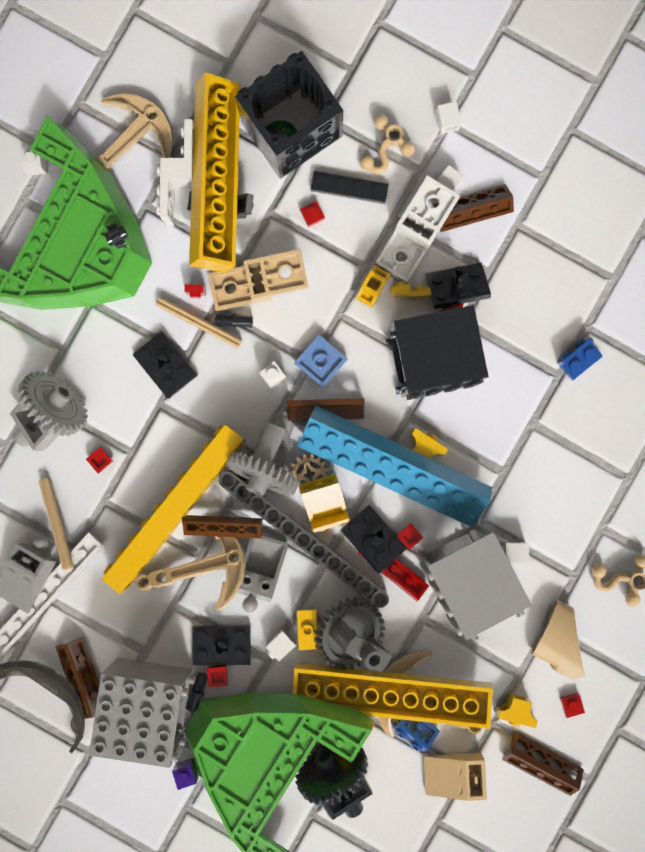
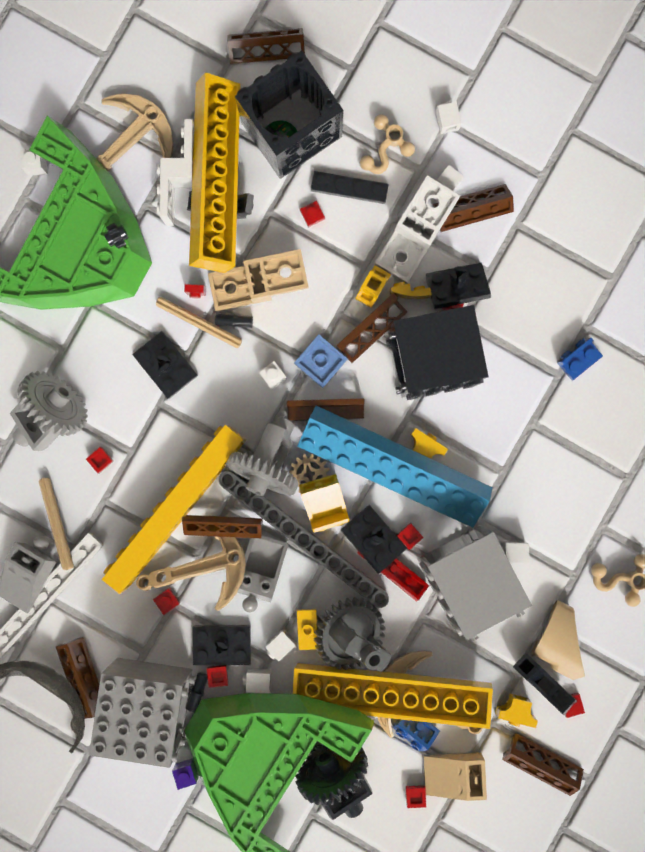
none -> red plate [153,587,180,615]
none -> reddish brown fence [227,28,305,64]
none -> white brick [243,668,271,693]
none -> reddish brown fence [336,293,408,363]
none -> red plate [406,785,426,808]
none -> black arch [513,653,577,715]

